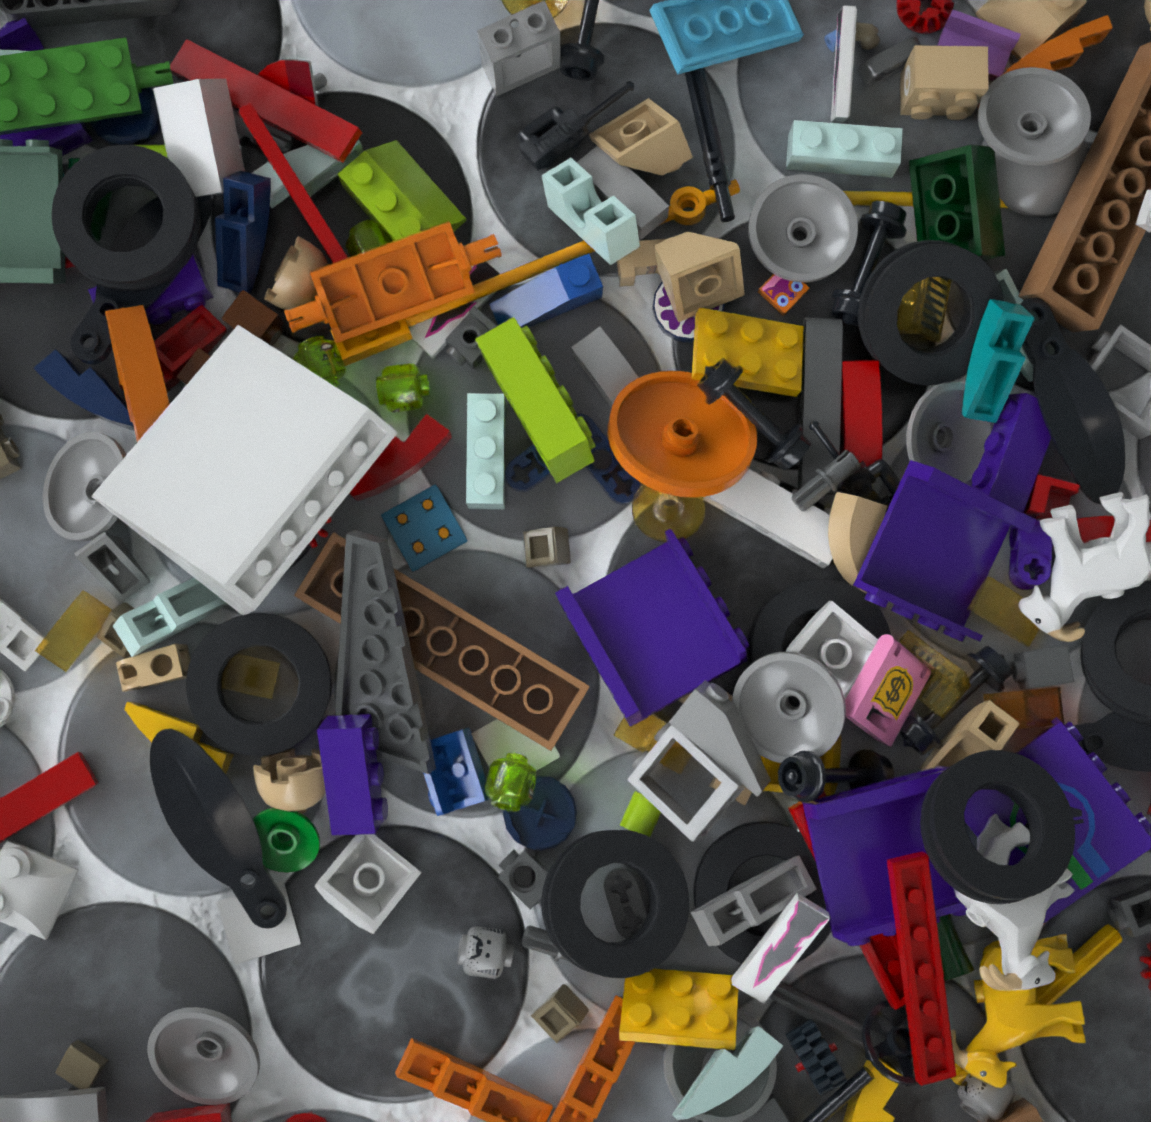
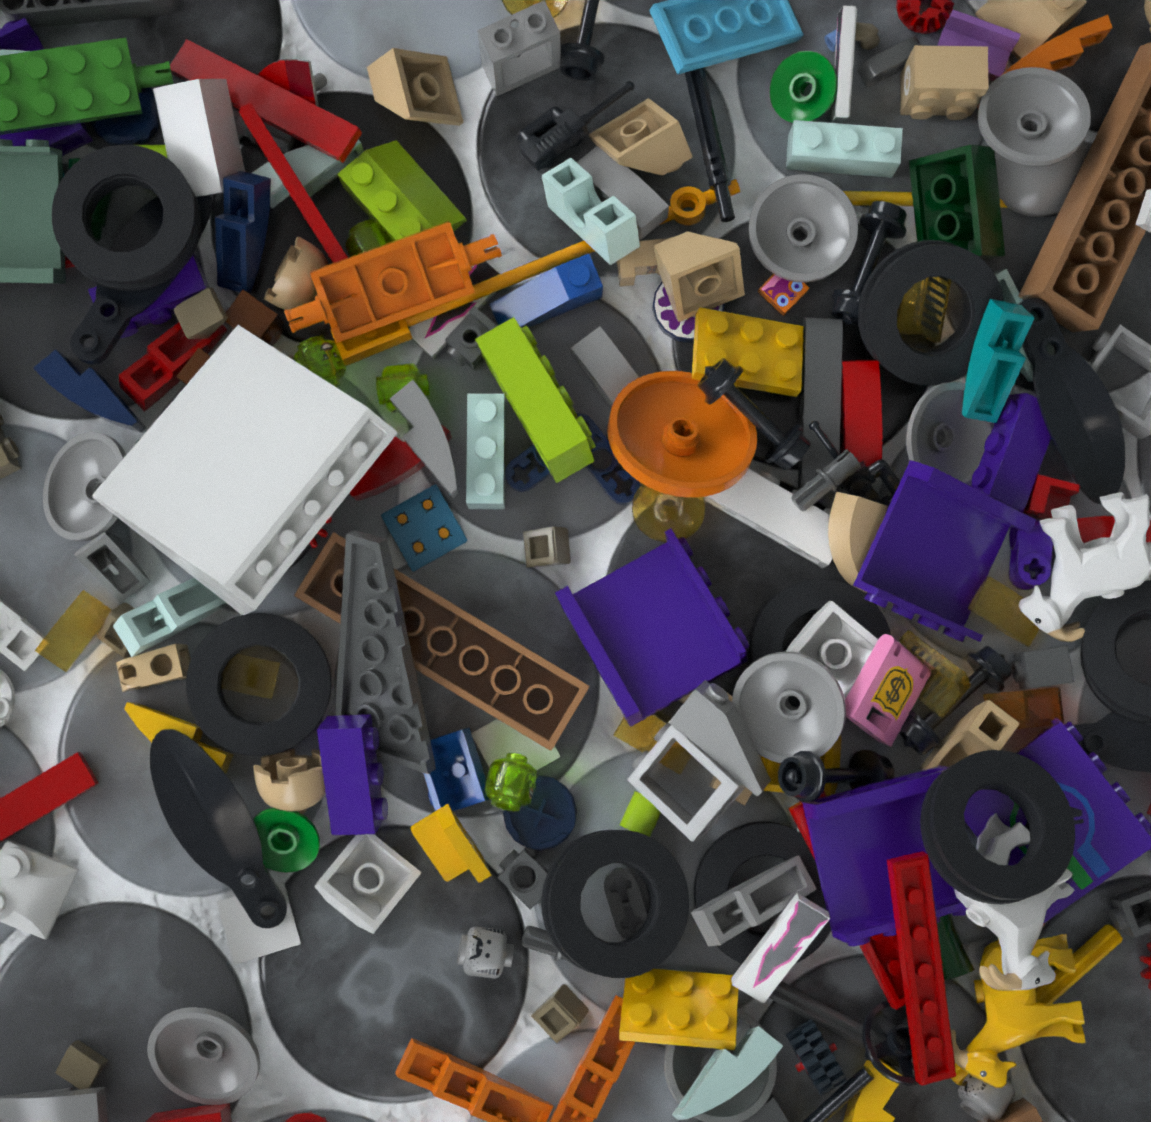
orange slope [105,305,170,442] -> none
none -> dark tan slope [174,287,228,339]
none -> tan slope [367,48,464,126]
none -> light grey slope [390,380,459,498]
none -> yellow panel [410,804,492,883]
none -> green dish [770,51,838,123]

